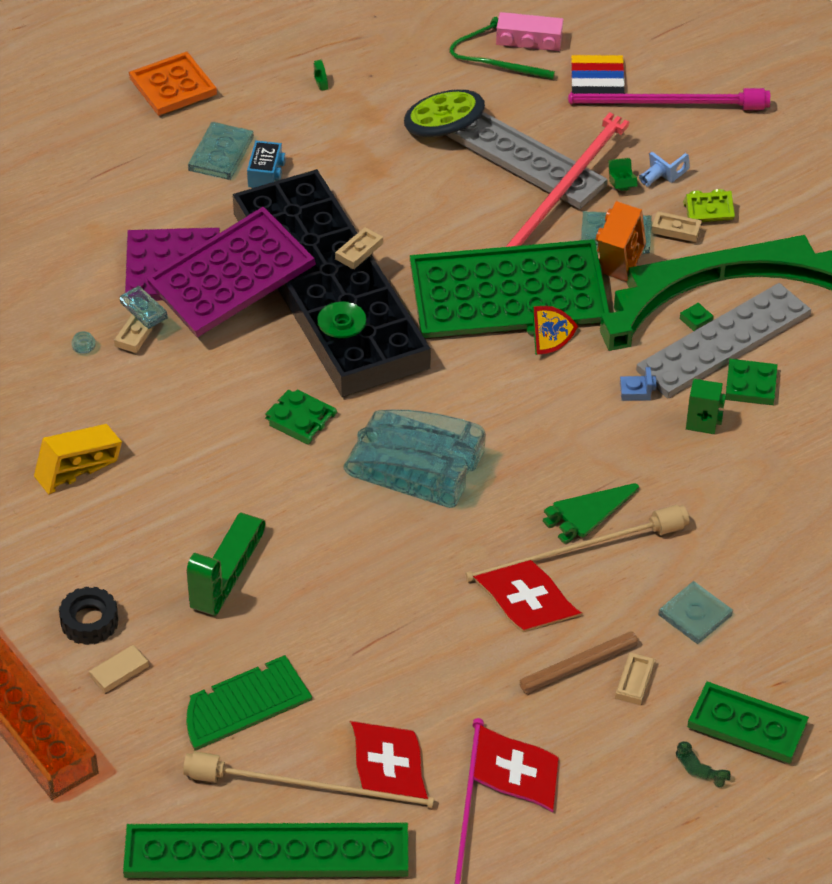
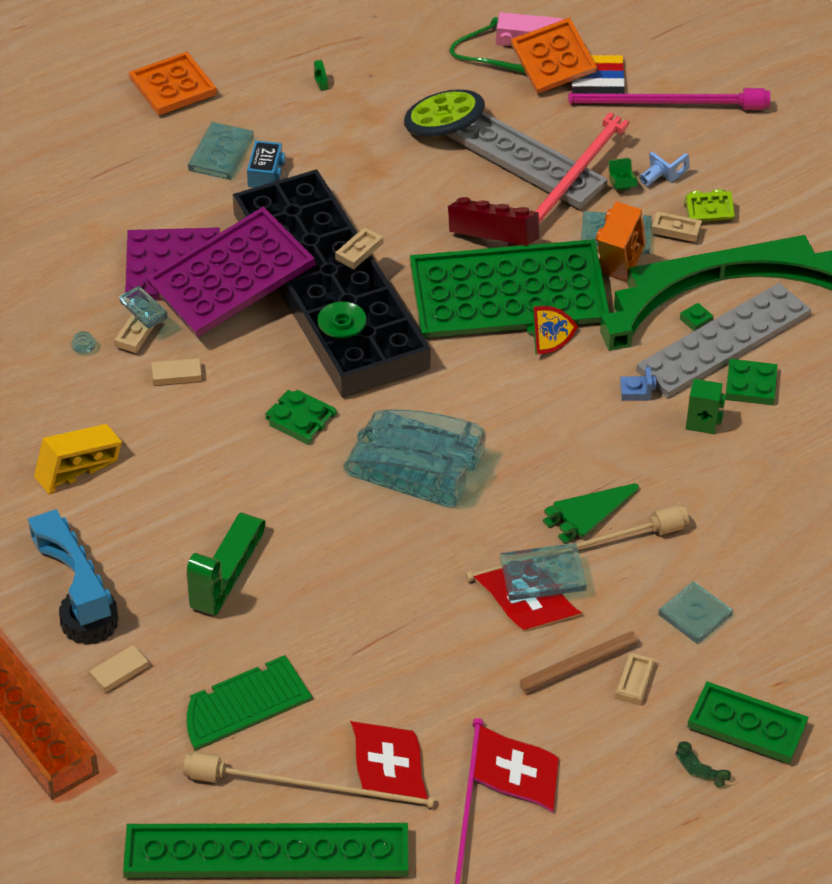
none -> dark azure arch [27,509,113,626]
none -> tan tile [151,358,202,386]
none -> dark red brick [448,197,540,246]
none -> clear light blue plate [500,543,587,601]
none -> orange plate [511,17,597,94]

